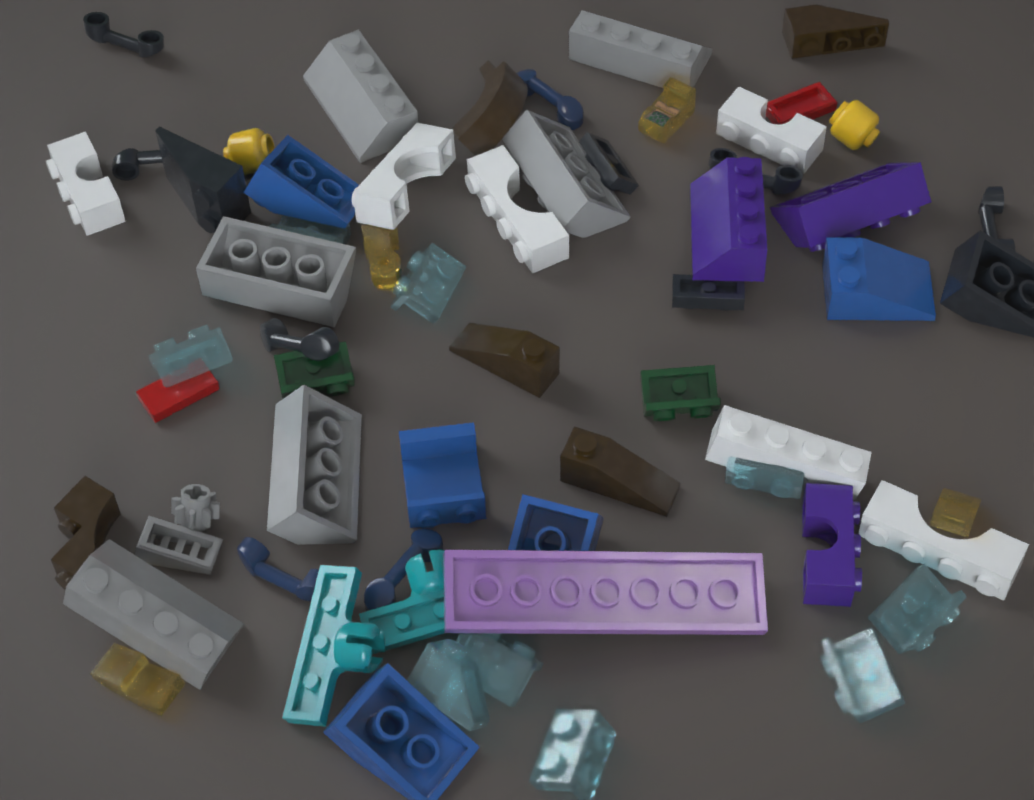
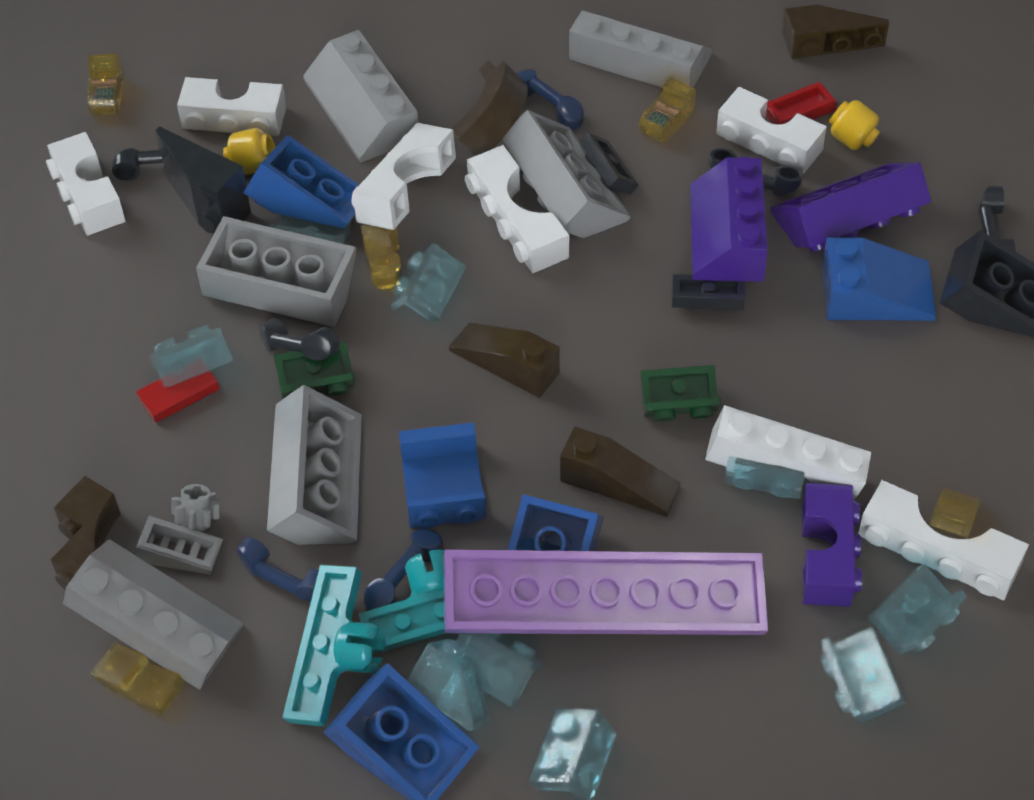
black bar [83,12,164,57] -> none
none -> clear yellow leg [87,54,124,116]
none -> white arch [177,77,286,136]

